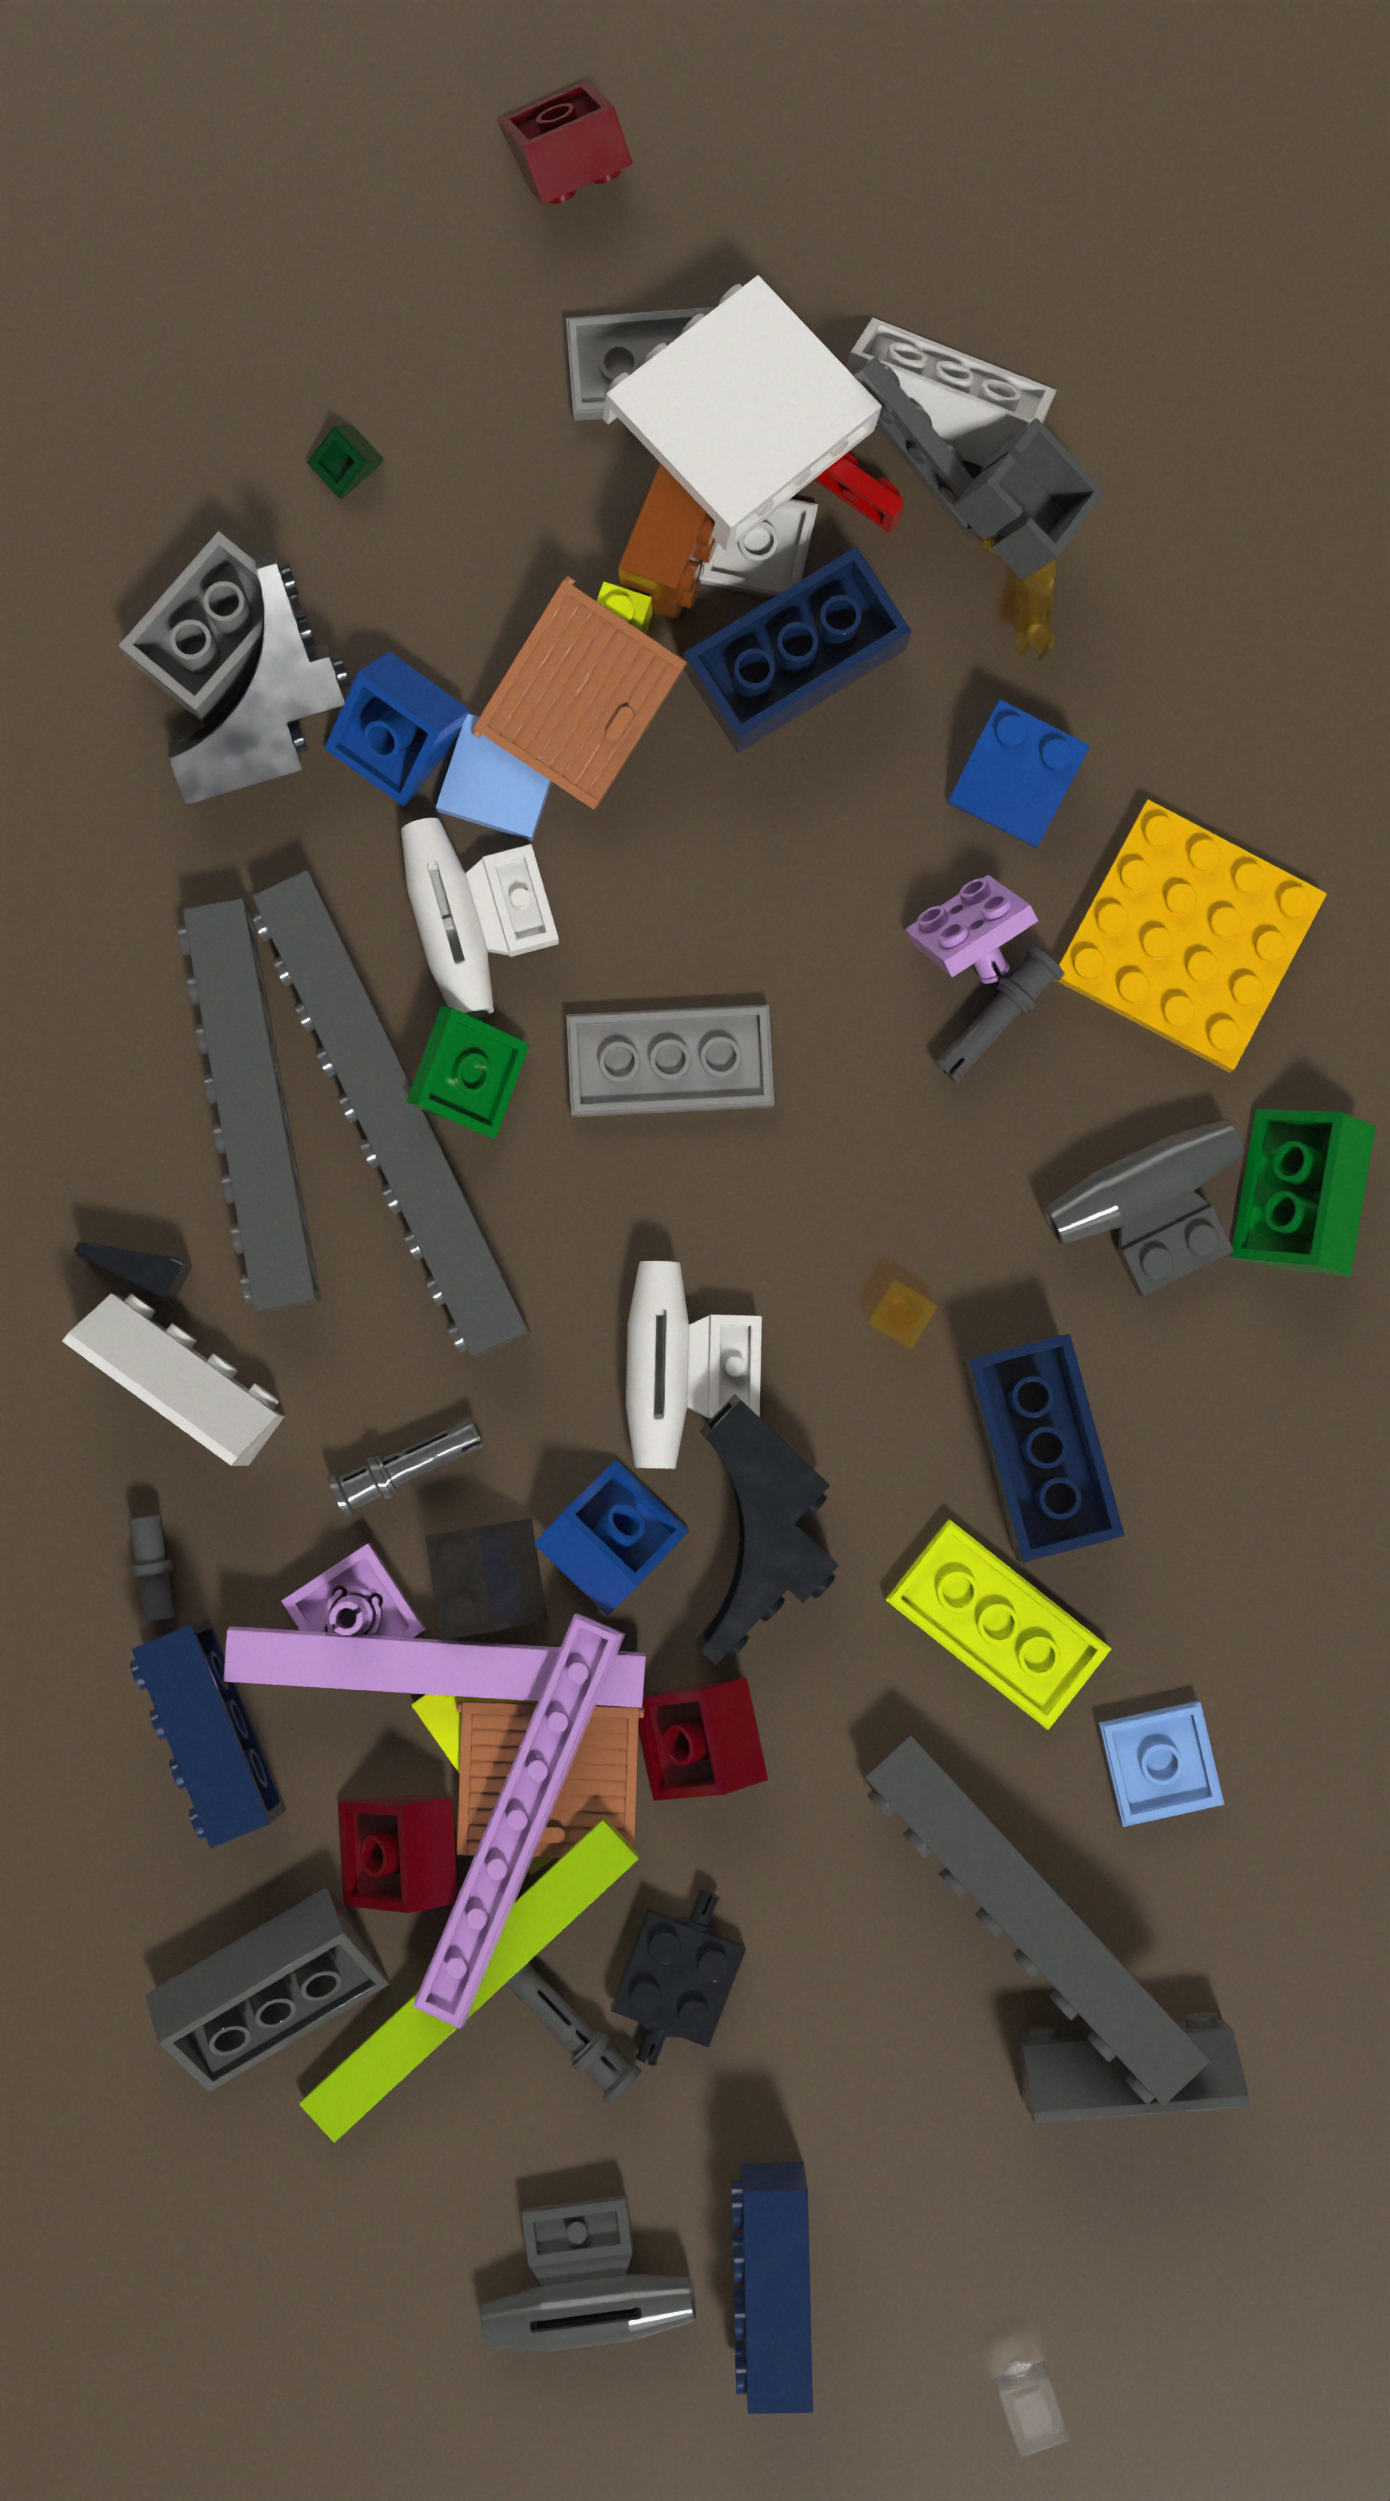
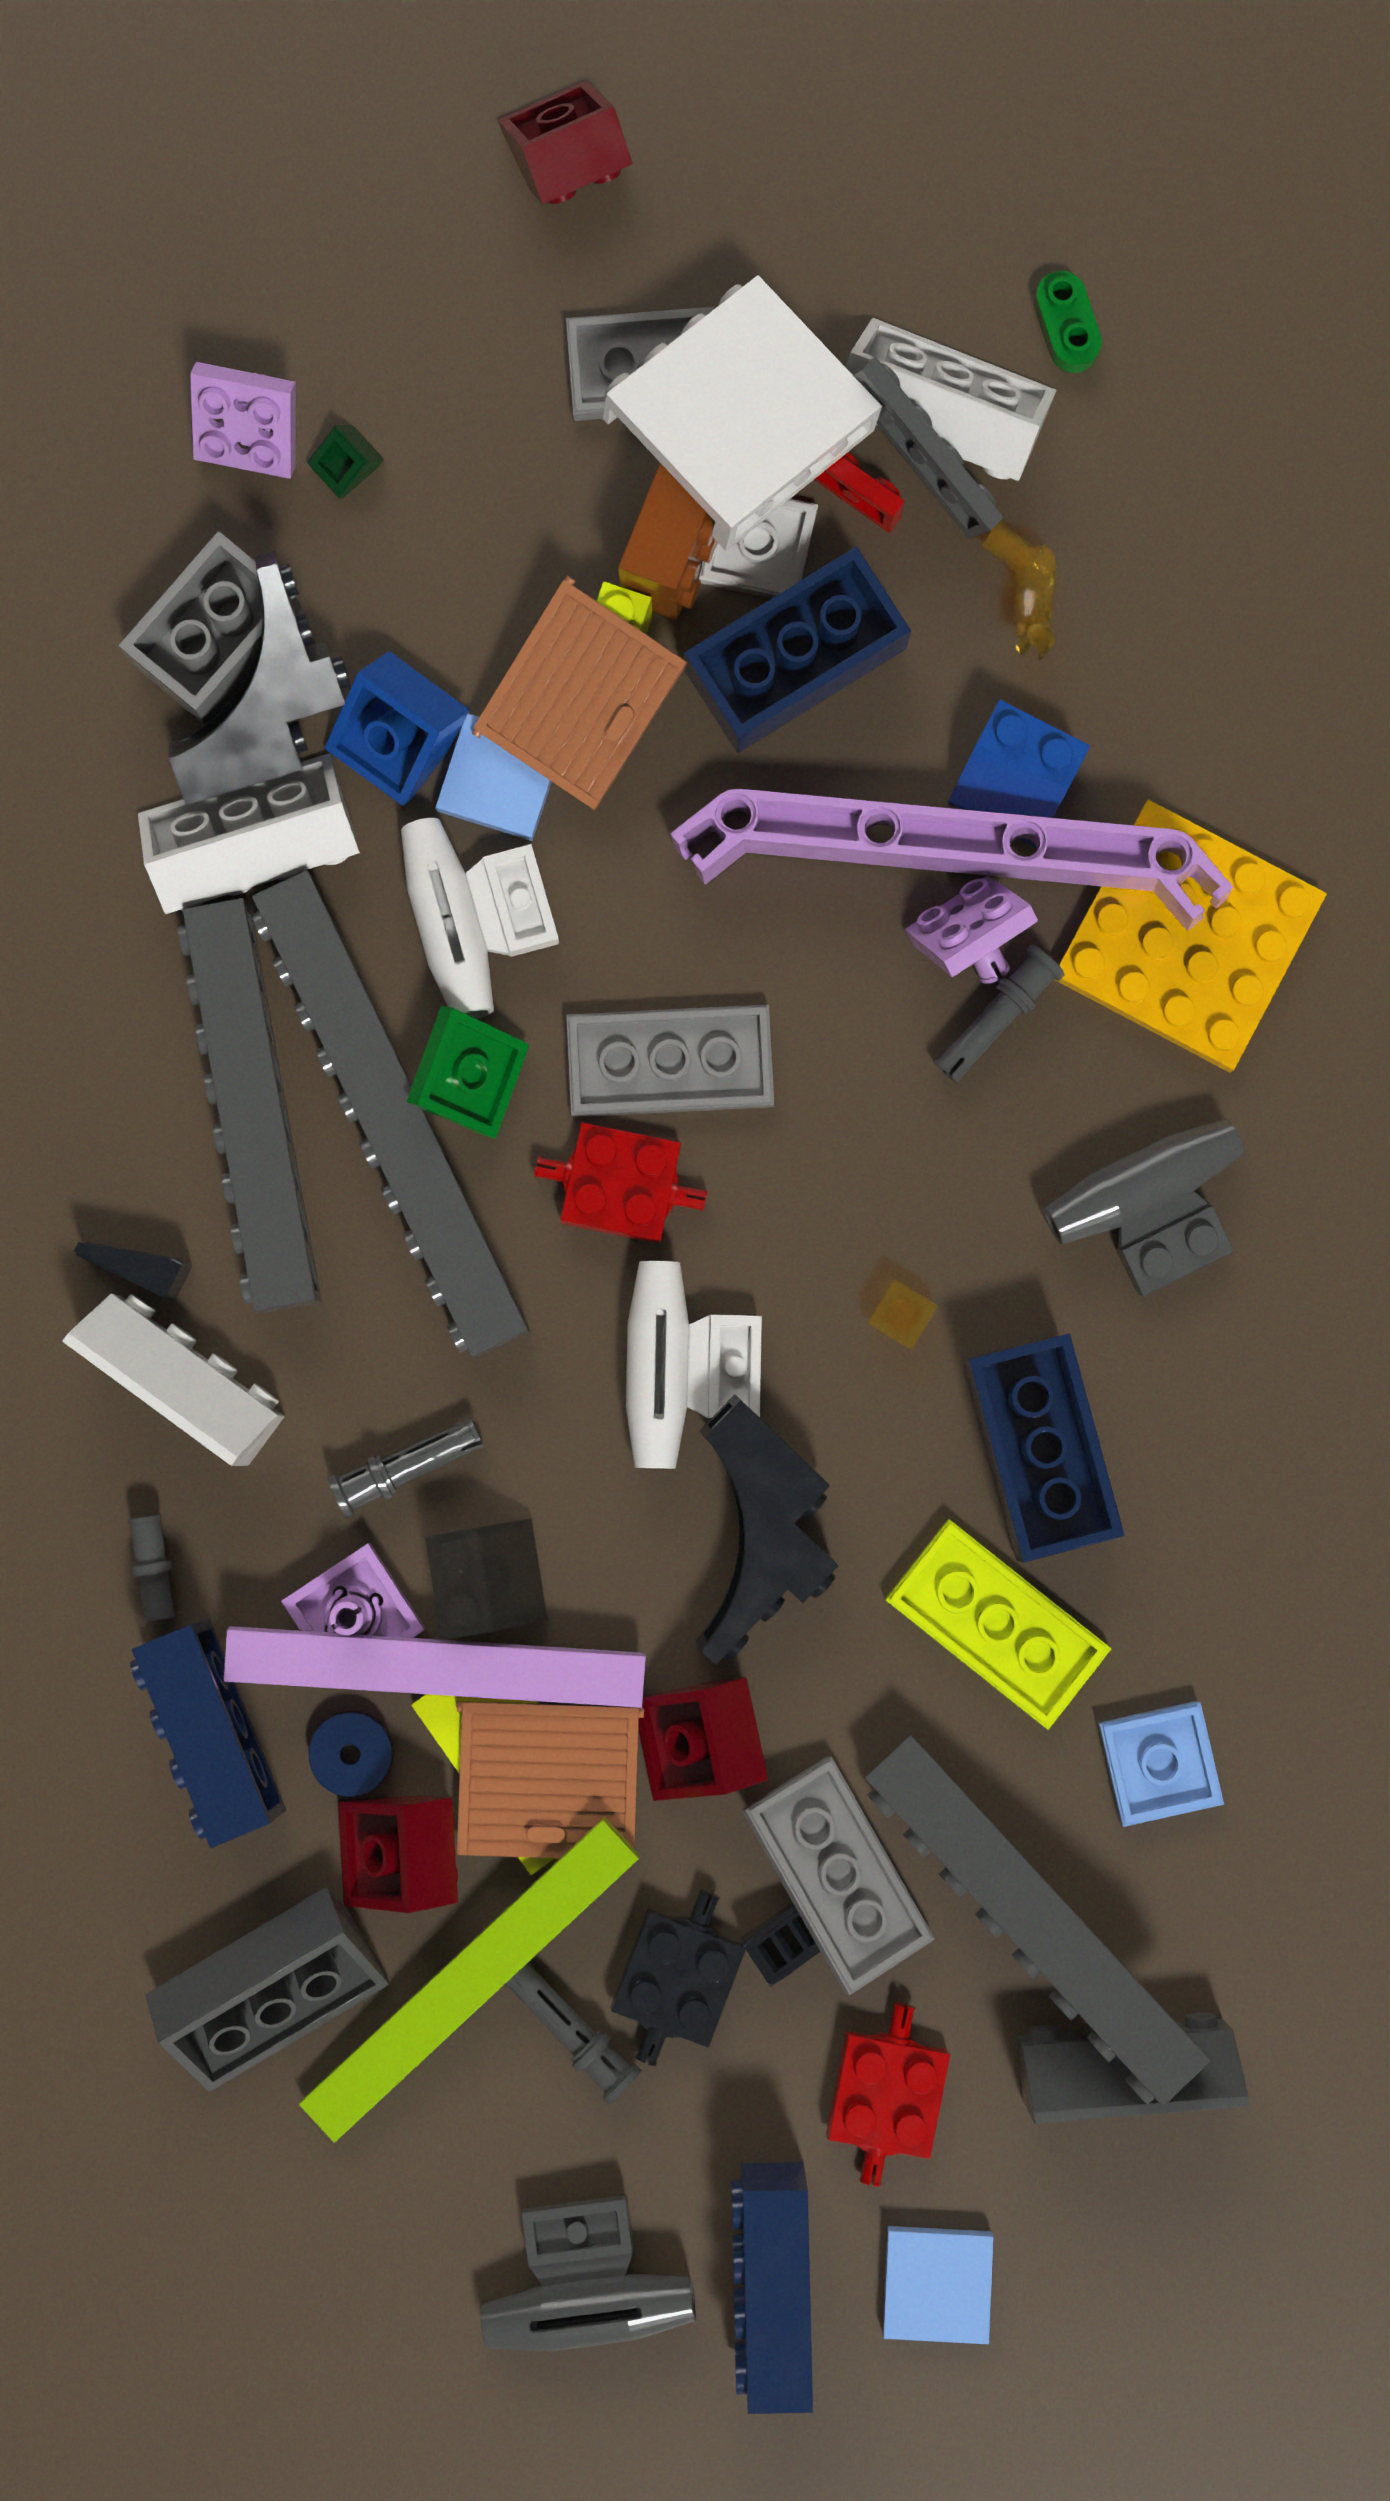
lavender tile [412,1613,625,2029] -> none
blue slope [534,1460,689,1616] -> none
dark grey piece [953,418,1106,580] -> none
clear brick [994,2360,1070,2458] -> none
green slope [1230,1109,1376,1277] -> none
none -> white slope [138,753,360,914]
none -> lavender plate [190,362,296,479]
none -> dark blue piece [309,1711,394,1797]
none -> red plate [534,1122,708,1244]
none -> lavender piece [670,789,1233,931]
none -> light grey tile [741,1756,935,1995]
none -> black slope [741,1902,820,1987]
none -> red plate [825,2002,951,2187]
none -> light blue tile [882,2226,994,2344]
none -> green plate [1034,271,1102,373]

